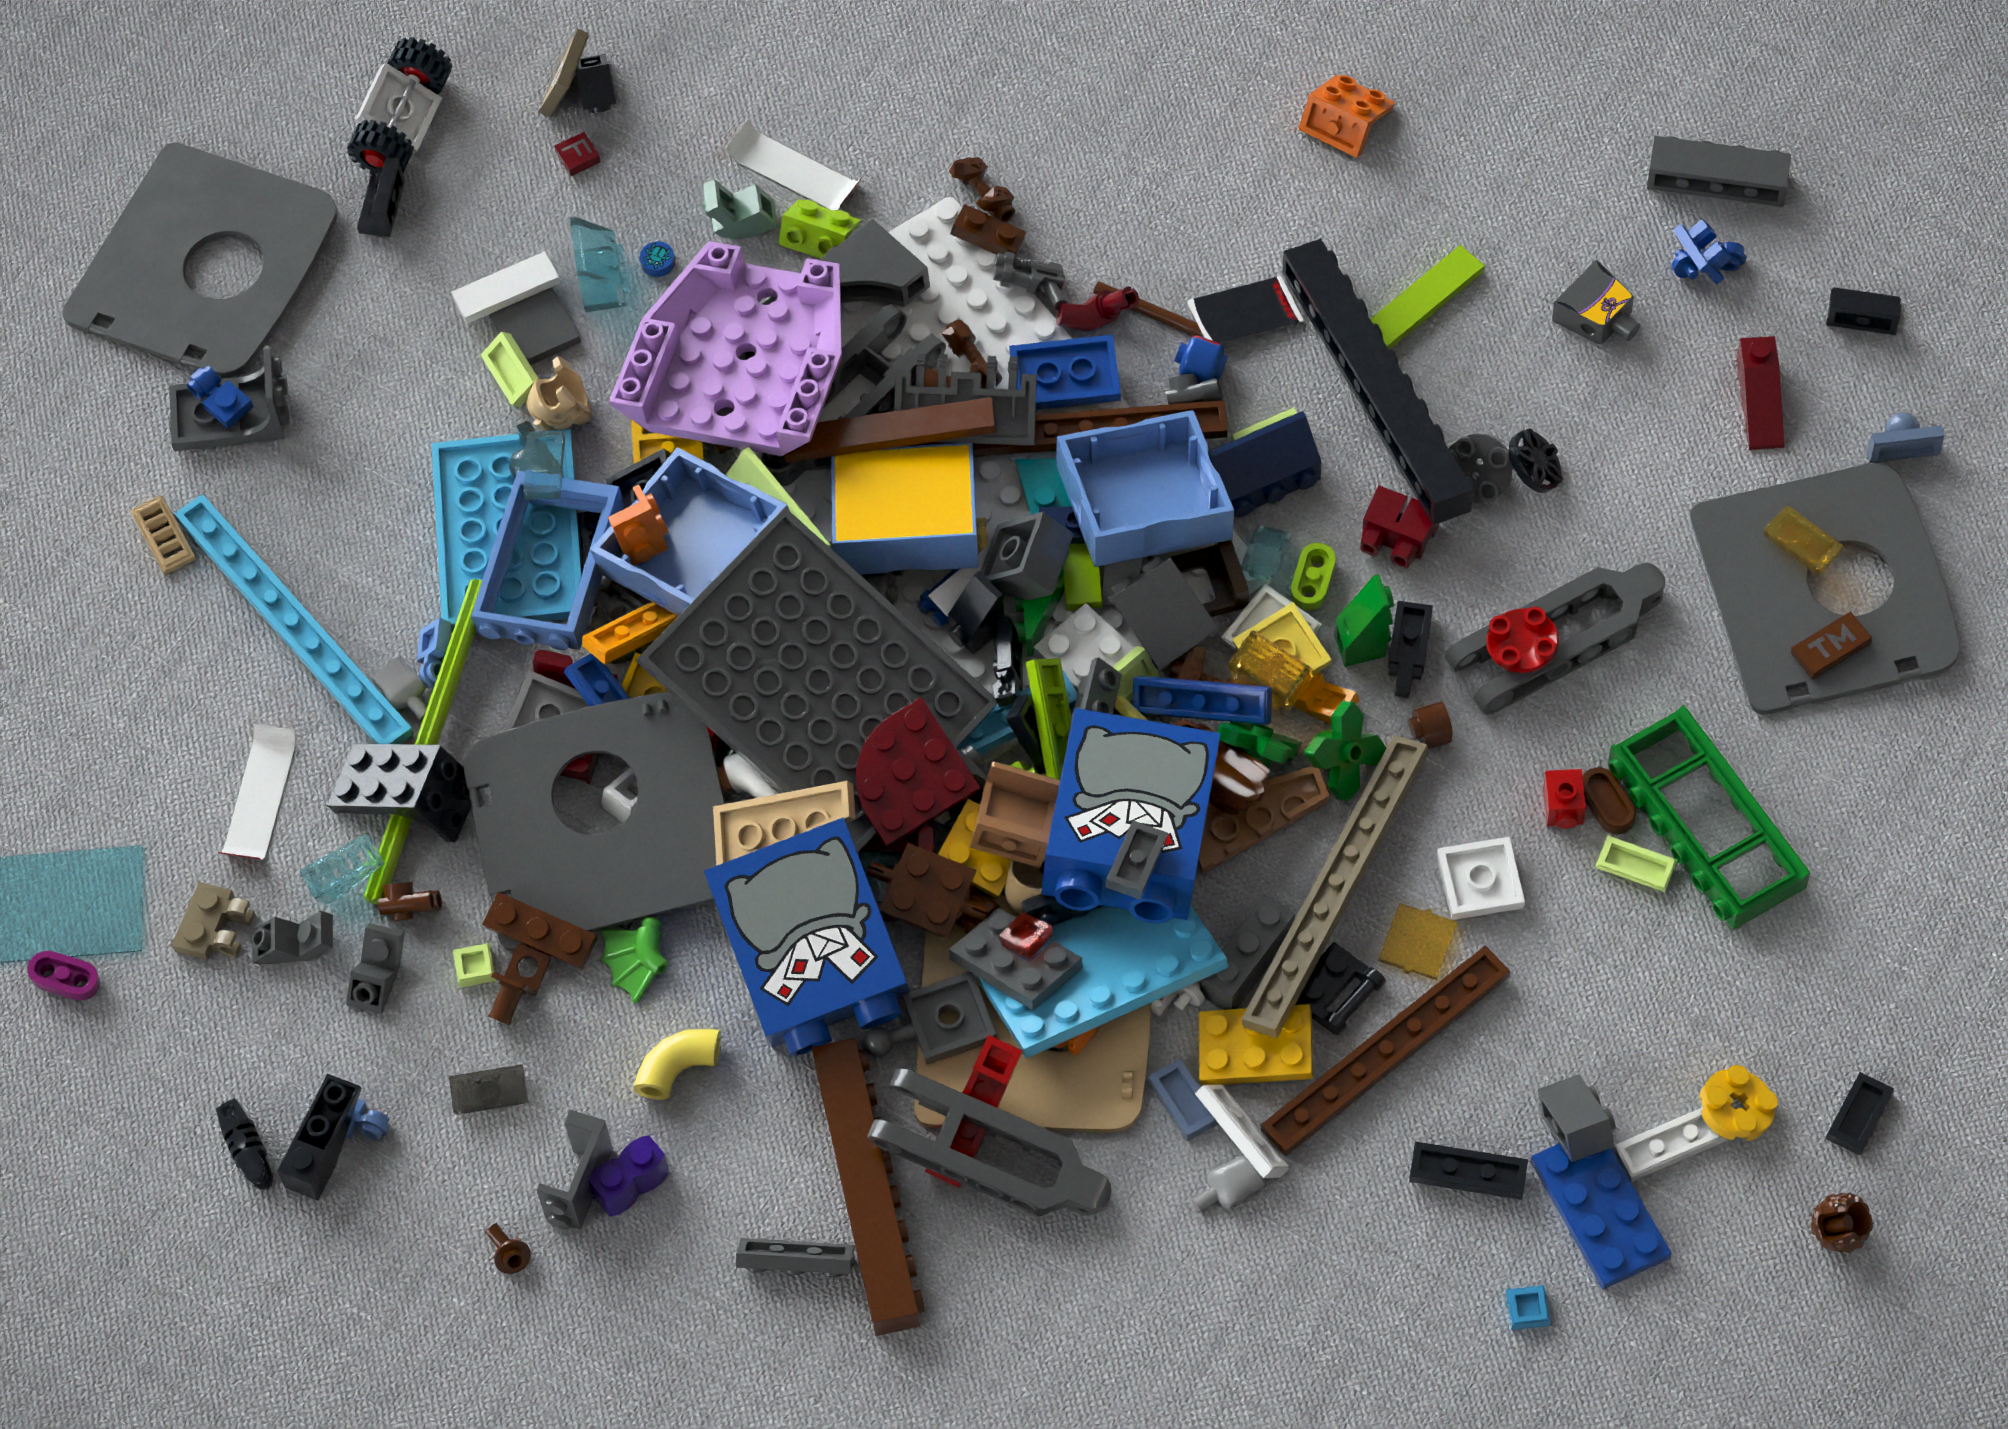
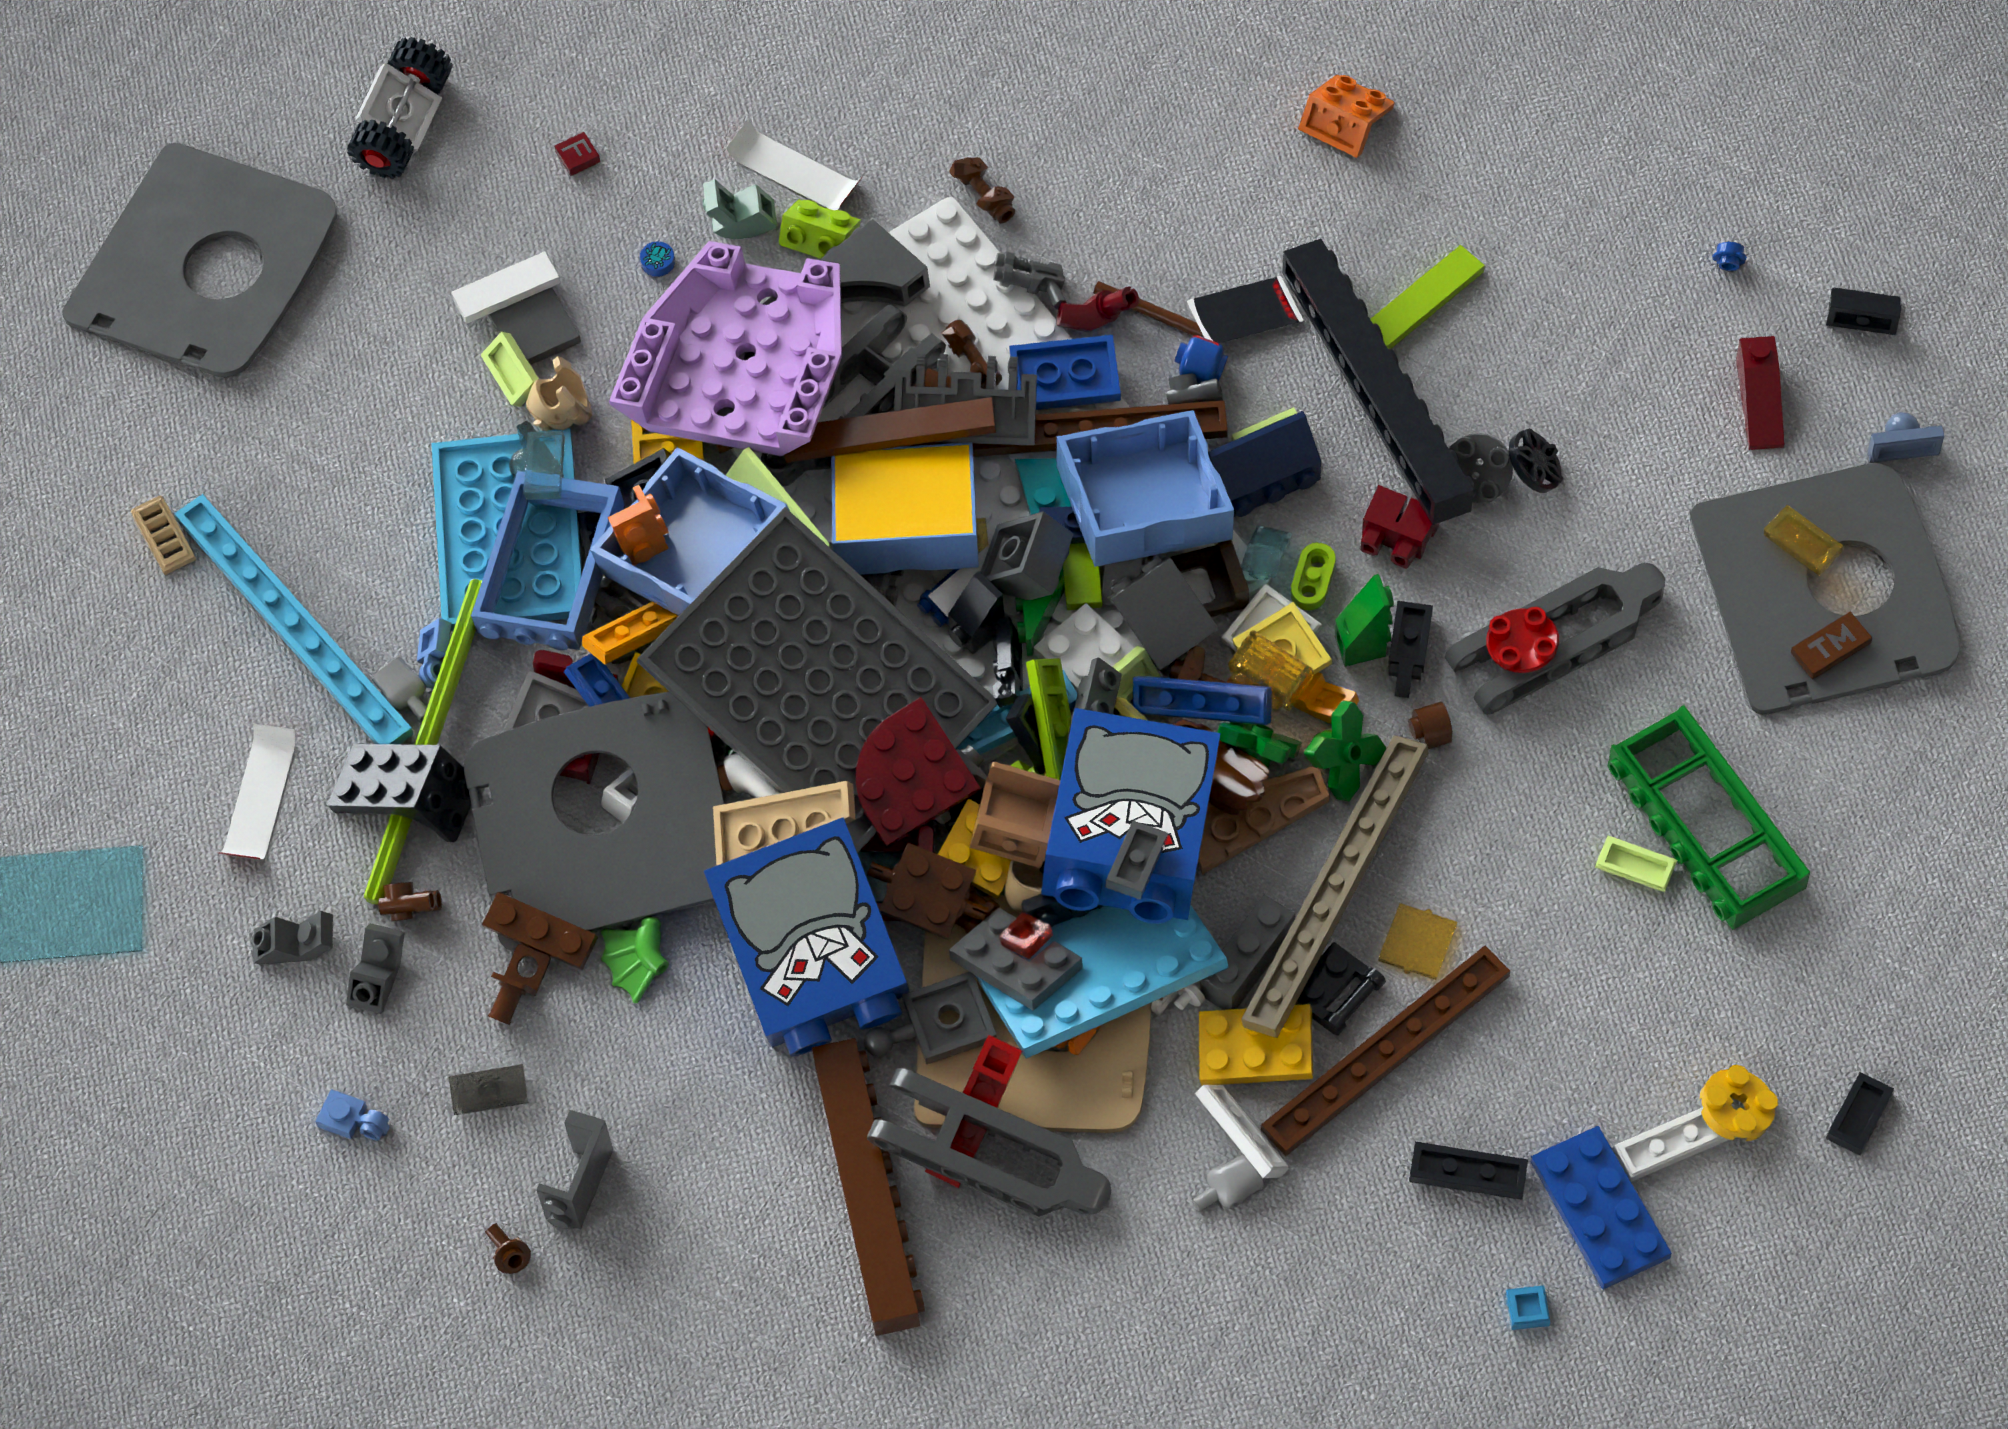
magenta plate [27,951,100,1001] -> none
dark grey bracket [169,346,290,451] -> none
dark tan plate [171,882,255,960] -> none
blue plate [186,366,254,429] -> none
black hinge [216,1098,274,1190] -> none
black slope [277,1073,362,1201] -> none
clear light blue slope [300,833,385,905] -> none
black bracket [357,157,405,237] -> none
yellowish green tile [453,943,496,988] -> none
dark tan tile [538,28,589,117] -> none
clear light blue slope [569,217,630,312] -> none
black slope [575,54,616,113] -> none
dark purple brick [589,1135,669,1217] -> none
light yellow cylinder [633,1029,721,1100] -> none
dark grey plate [736,1238,855,1277] -> none
reddish brown plate [950,204,1026,256] -> none
sand blue tile [1148,1059,1219,1141] -> none
white plate [1437,837,1525,920] -> none
dark grey brick [1538,1074,1616,1162] -> none
red brick [1543,769,1586,829] -> none
dark grey torso [1552,260,1640,344] -> none
reddish brown tile [1583,767,1636,834] -> none
dark grey brick [1647,136,1791,207] -> none
blue hips [1672,219,1732,285] -> none
reddish brown piece [1811,1192,1873,1253] -> none

